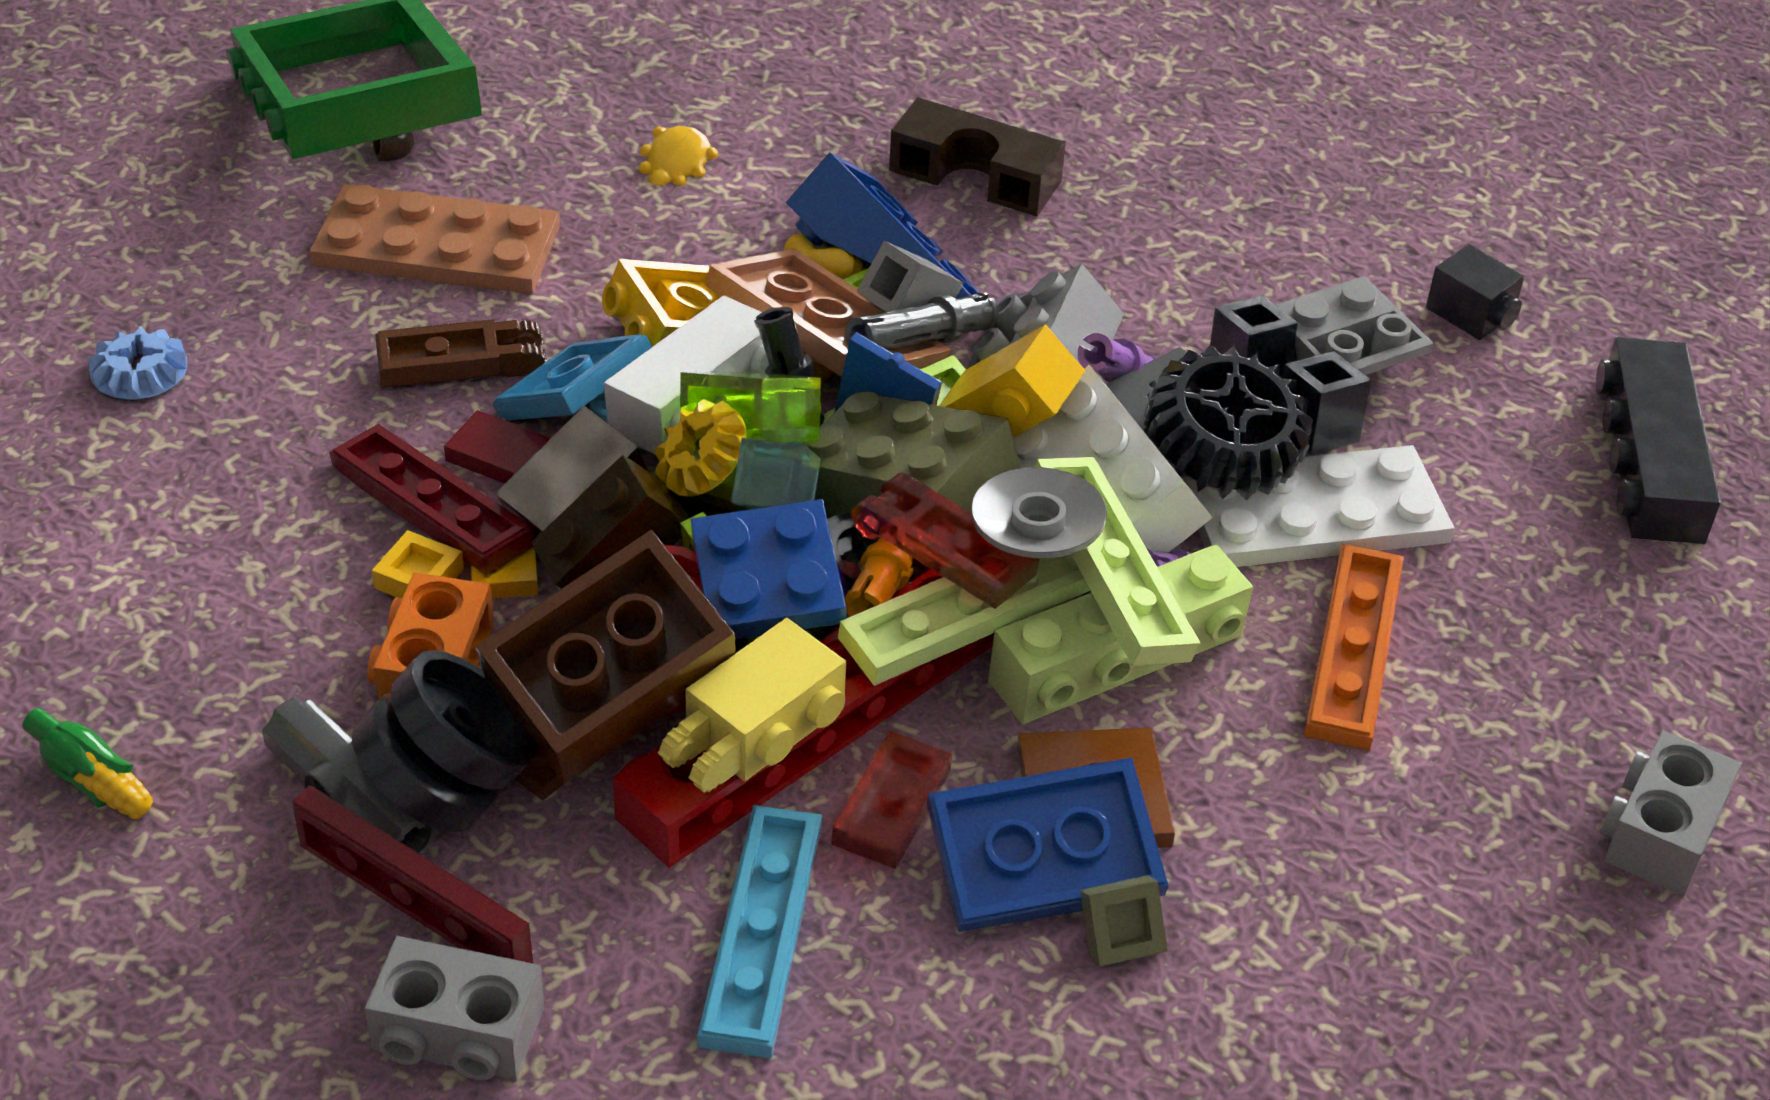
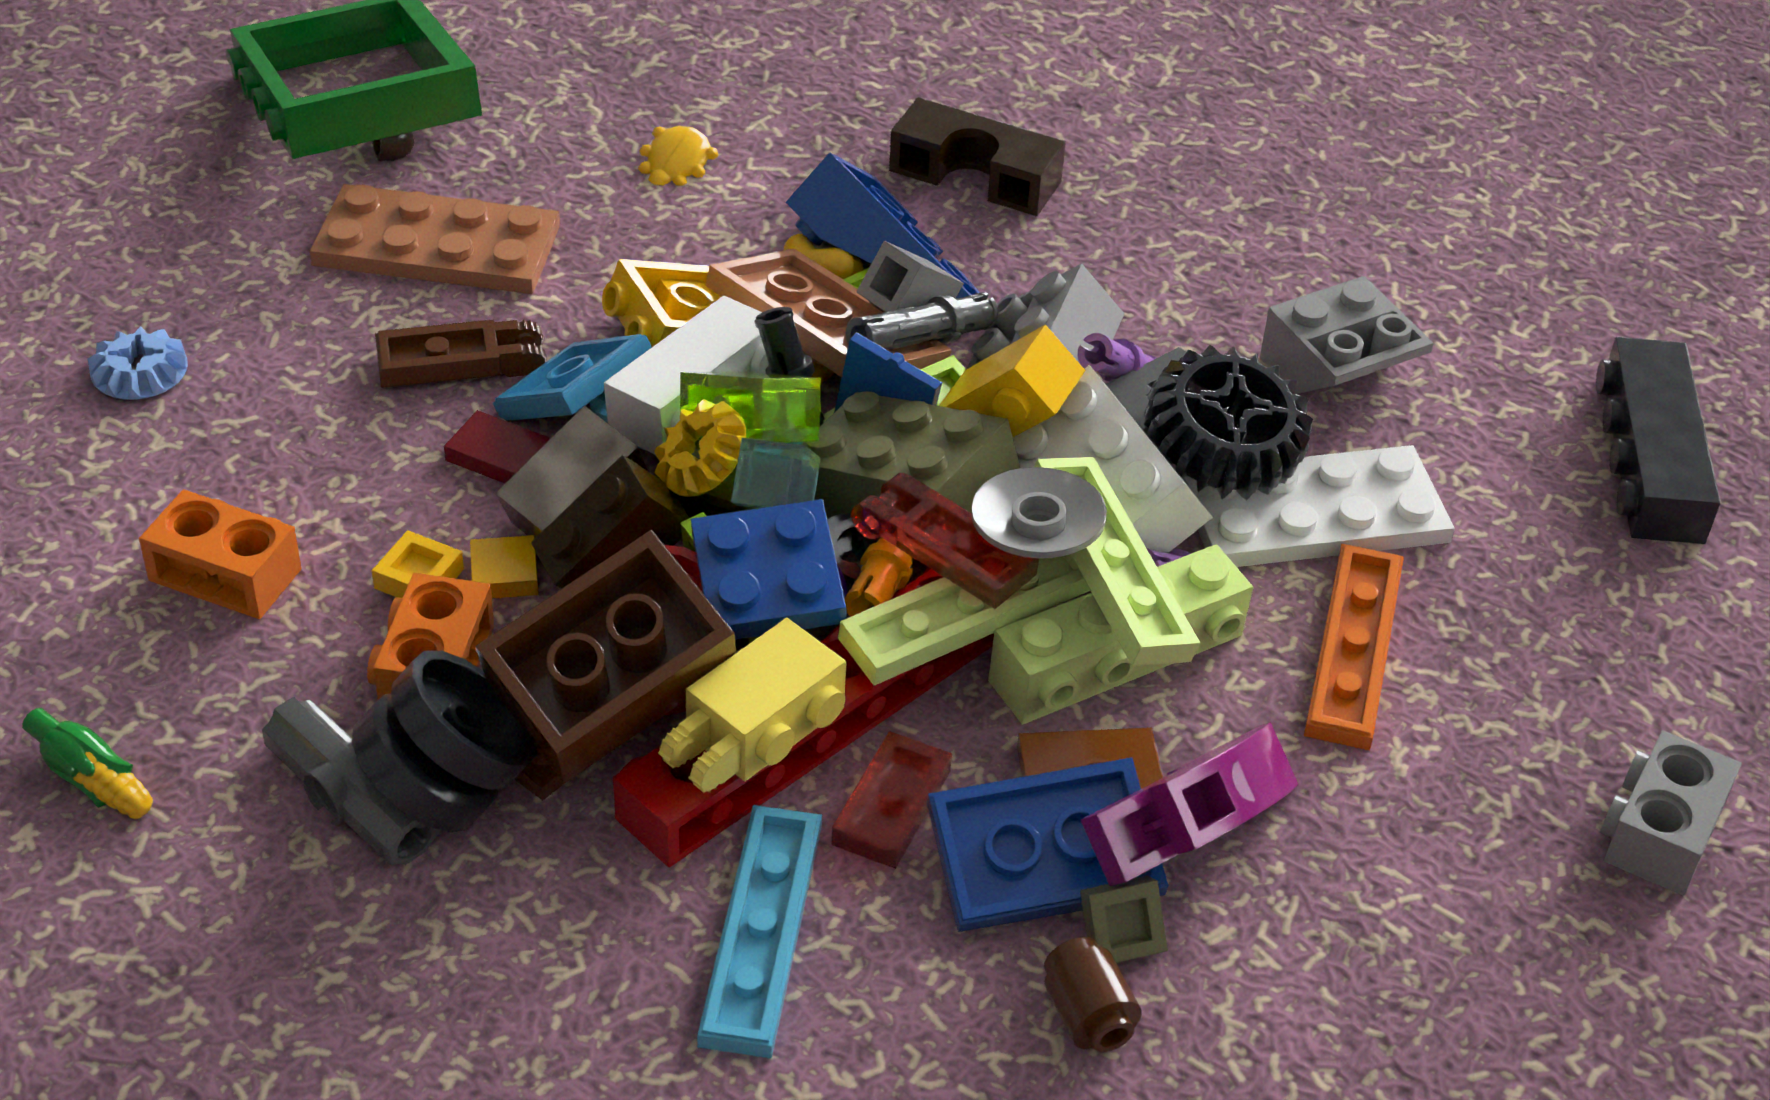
dark red tile [292,785,533,964] -> none
dark red tile [329,424,535,575] -> none
light grey brick [364,935,545,1080] -> none
black arch [1210,296,1371,456] -> none
black brick [1426,244,1525,340] -> none
none -> orange brick [139,489,302,620]
none -> reddish brown brick [1044,937,1142,1052]
none -> magenta slope [1081,722,1299,886]

